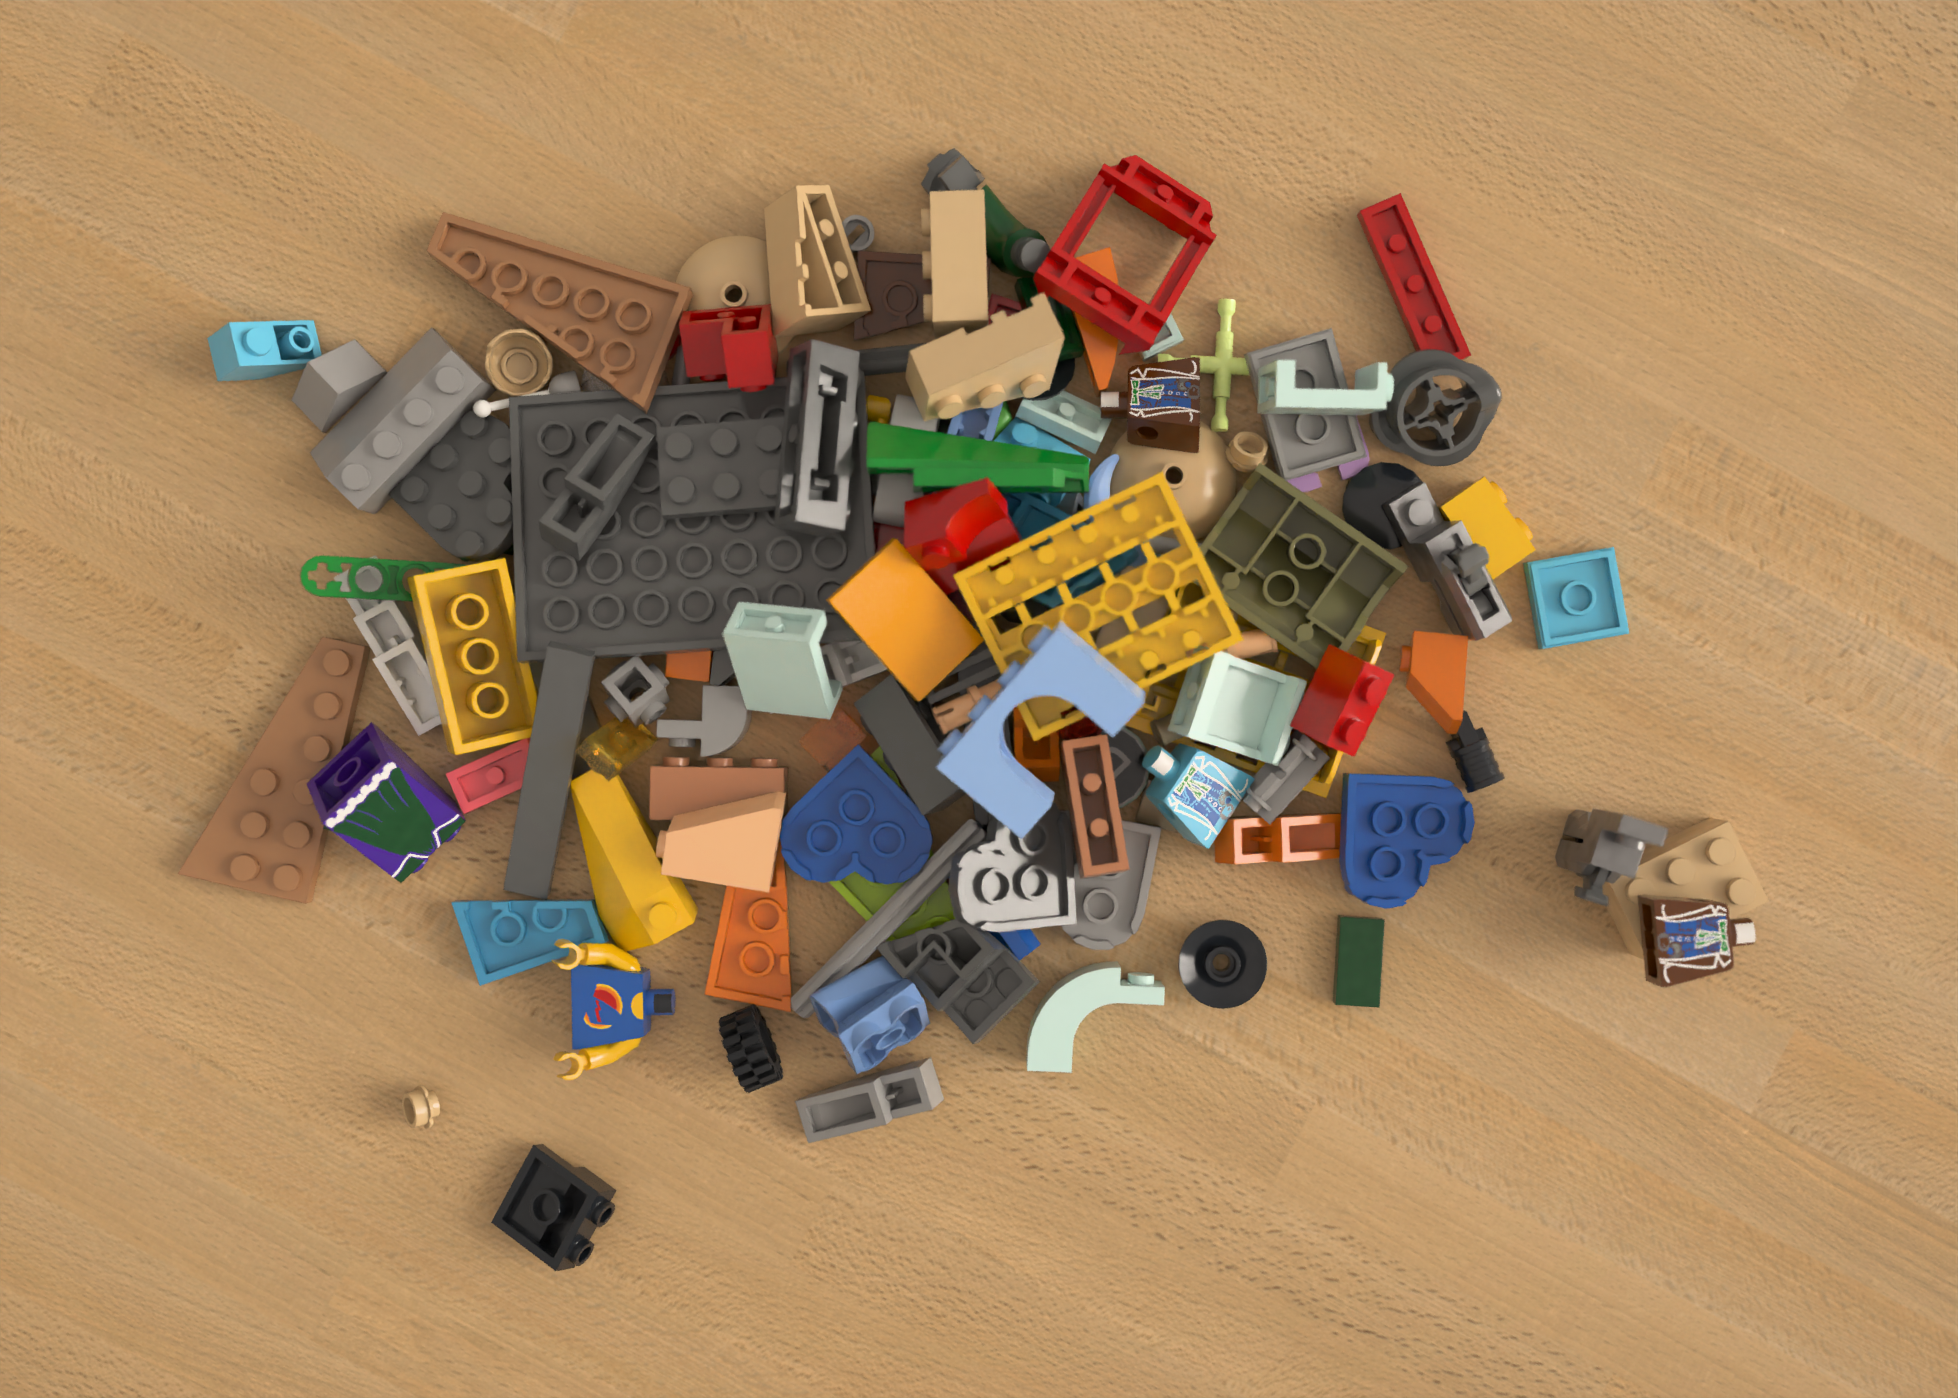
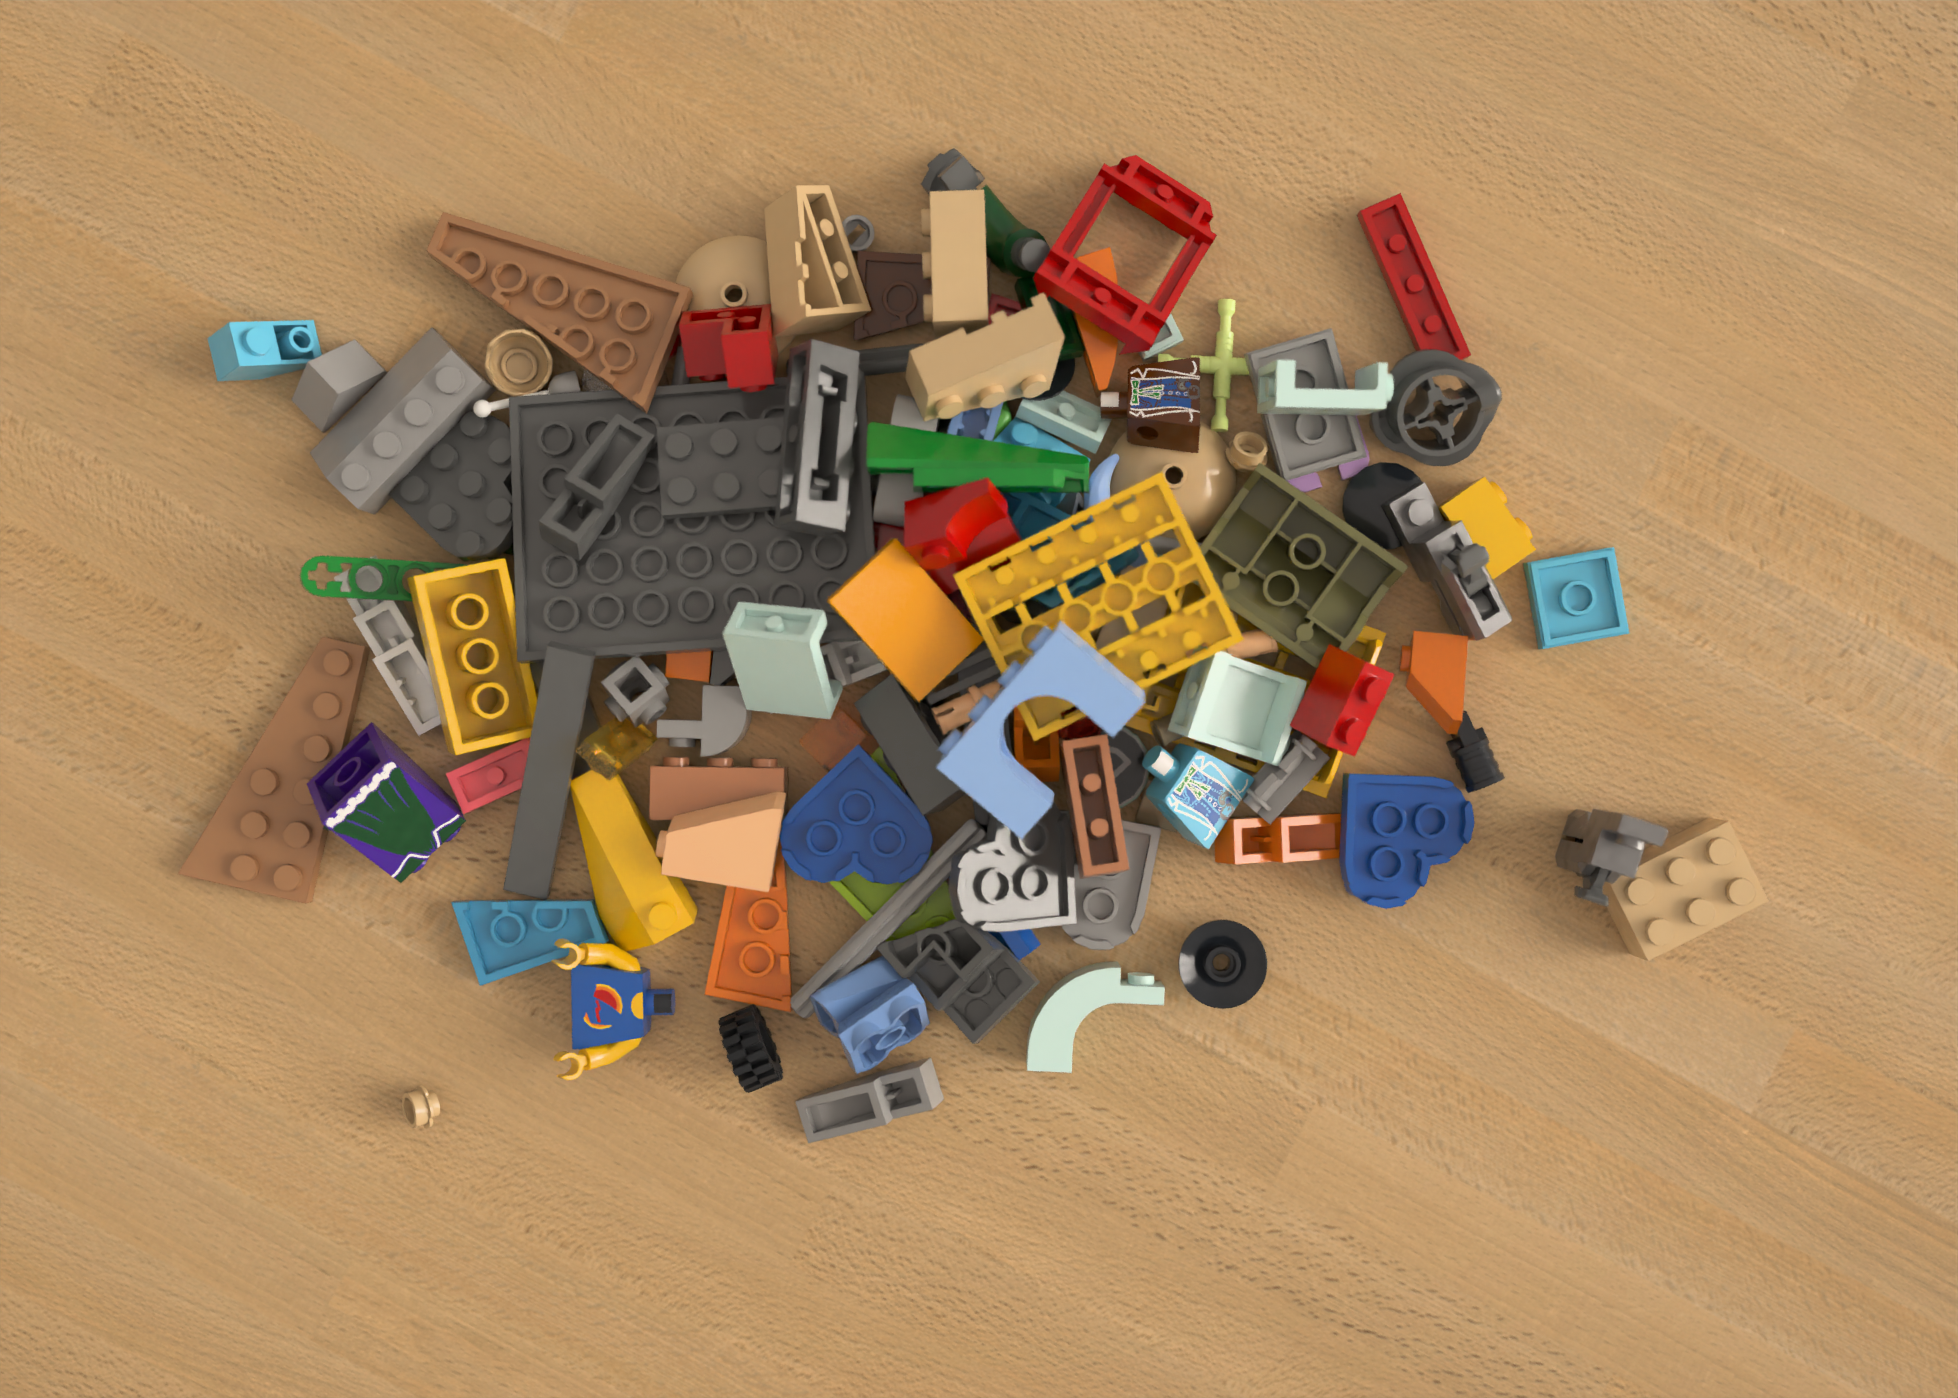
black plate [491,1144,617,1271] -> none
yellow hand [867,395,891,424] -> none
dark green tile [1333,915,1385,1008] -> none
reddish brown torso [1638,895,1755,987] -> none

